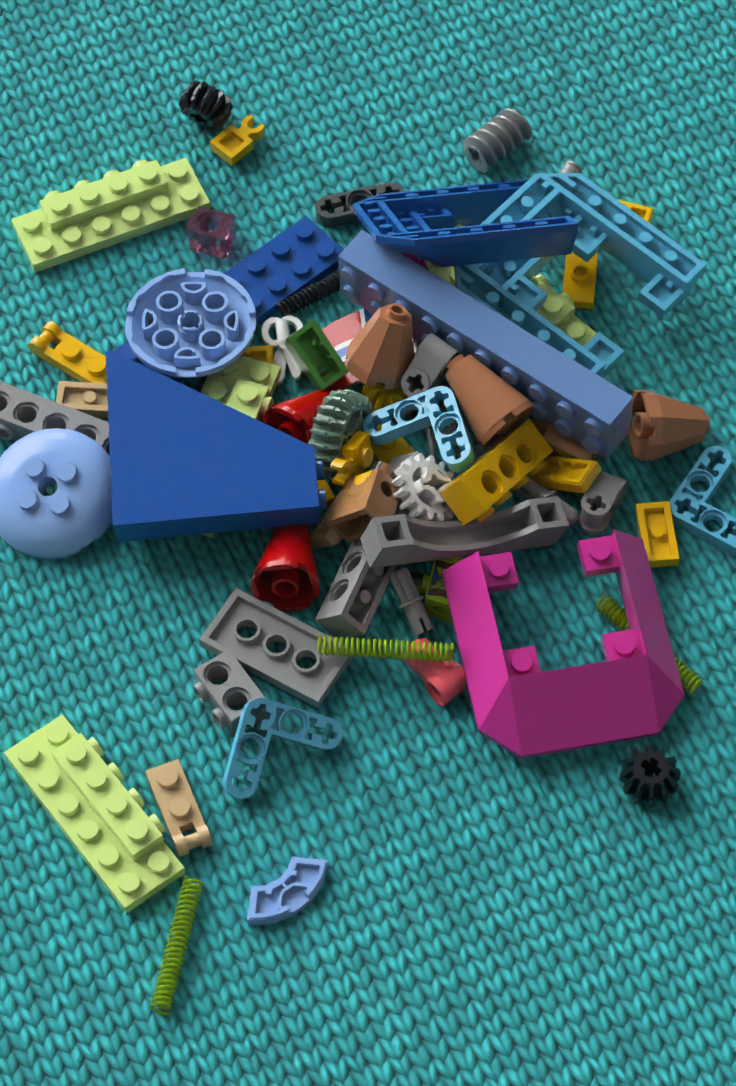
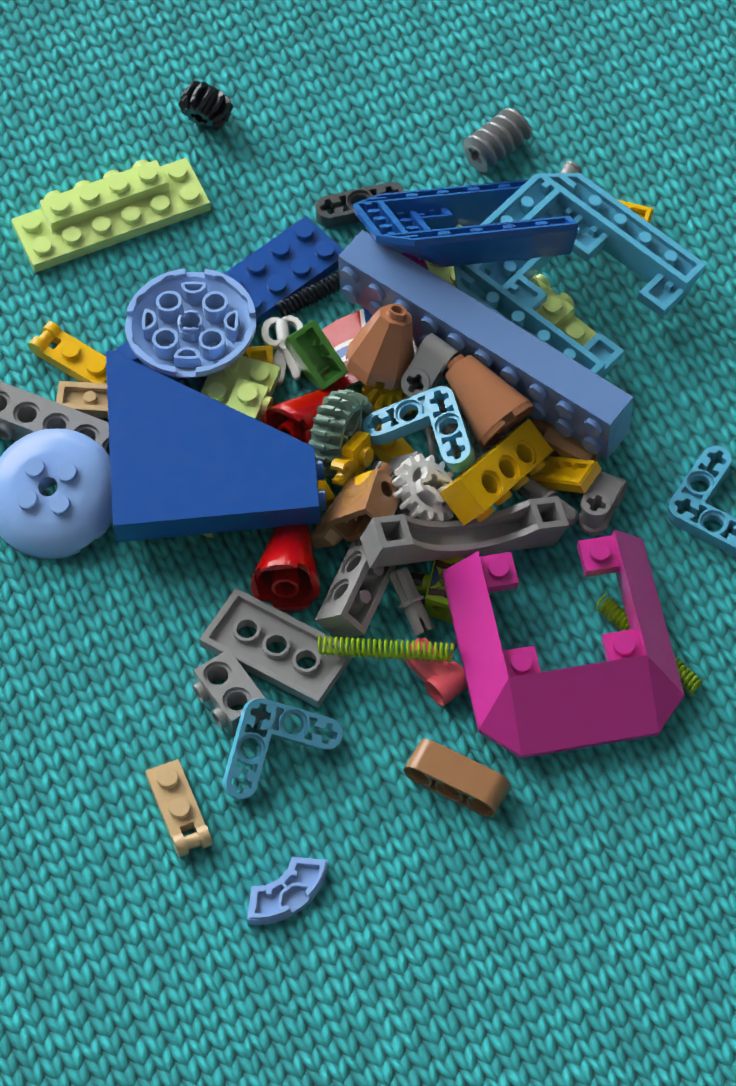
yellowish green plate [4,714,186,914] -> none
lime piece [150,875,204,1015] -> none
brick [185,206,236,259] -> none
yellow plate [210,115,265,166] -> none
yellow plate [562,252,598,310] -> none
black gear [619,744,681,808] -> none
nougat cone [626,390,710,461] -> none
yellow plate [635,501,680,568] -> none
none -> medium nougat beam [403,739,511,817]

